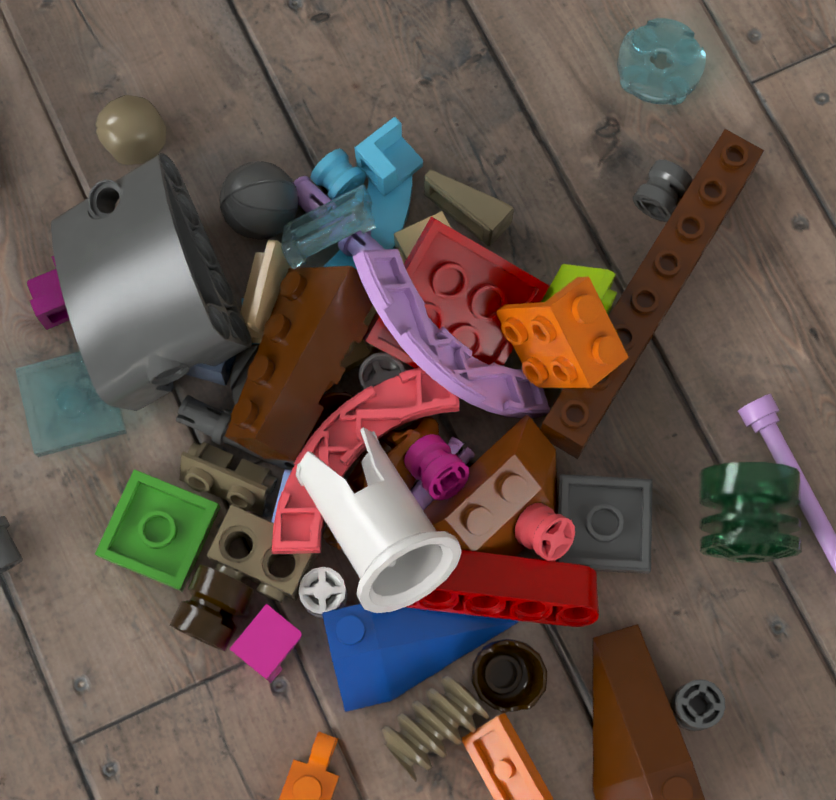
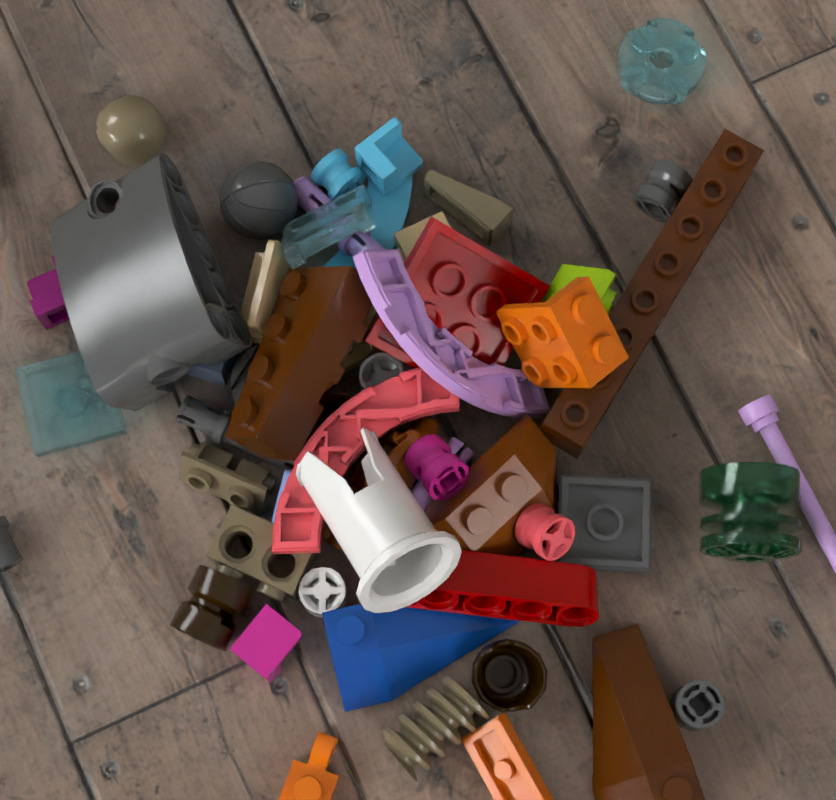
bright green plate [95,469,221,592] -> none

